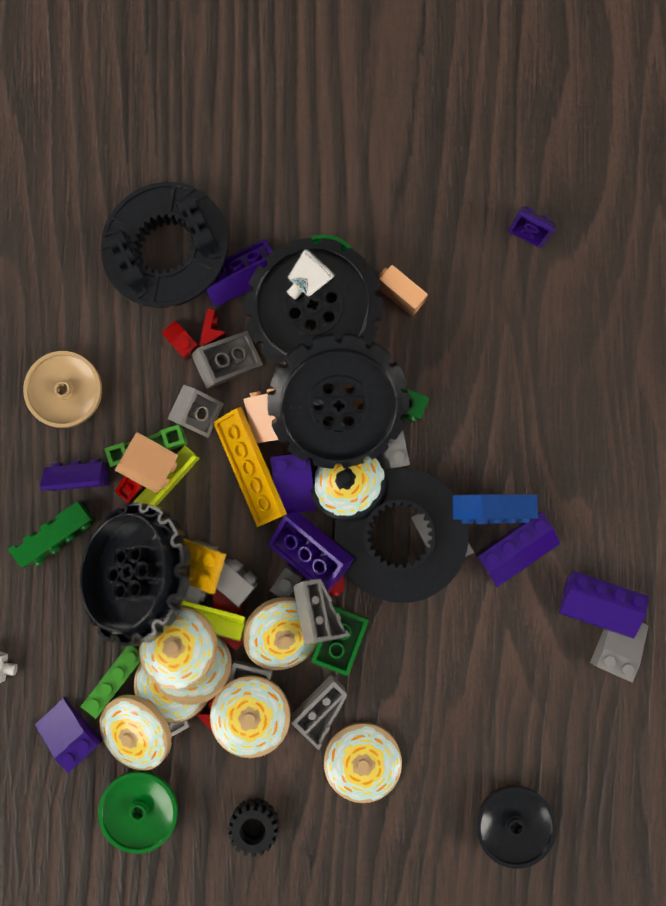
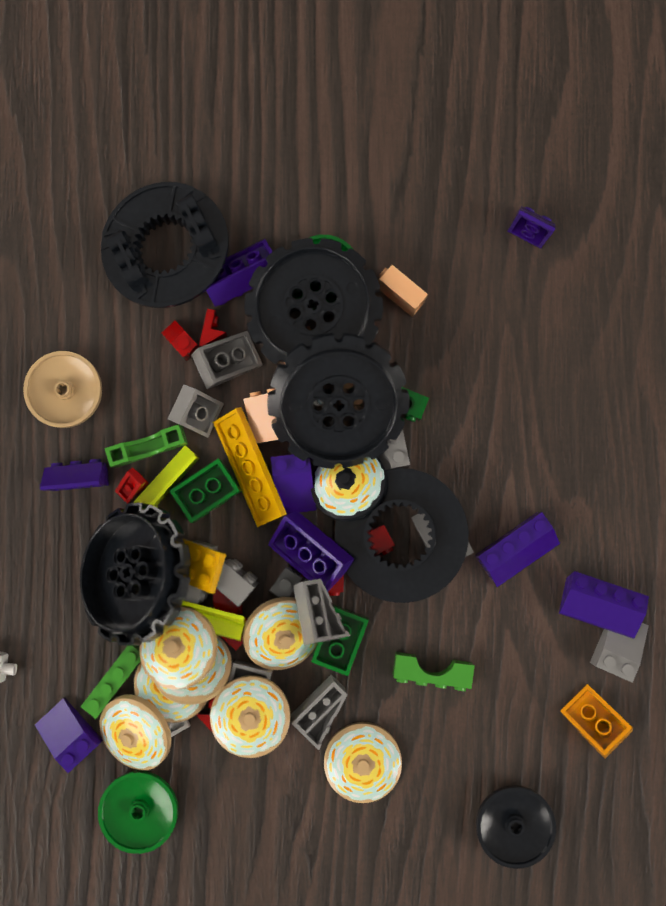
green wedge [8,501,96,568] -> none
light nougat brick [115,432,178,493] -> none
black tyre [228,798,279,857] -> none
white torso [287,249,335,300] -> none
blue brick [453,495,538,524] -> none
none -> green brick [170,458,242,523]
none -> red slope [369,524,395,555]
none -> bright green arch [392,652,475,691]
none -> light orange slope [560,684,633,758]

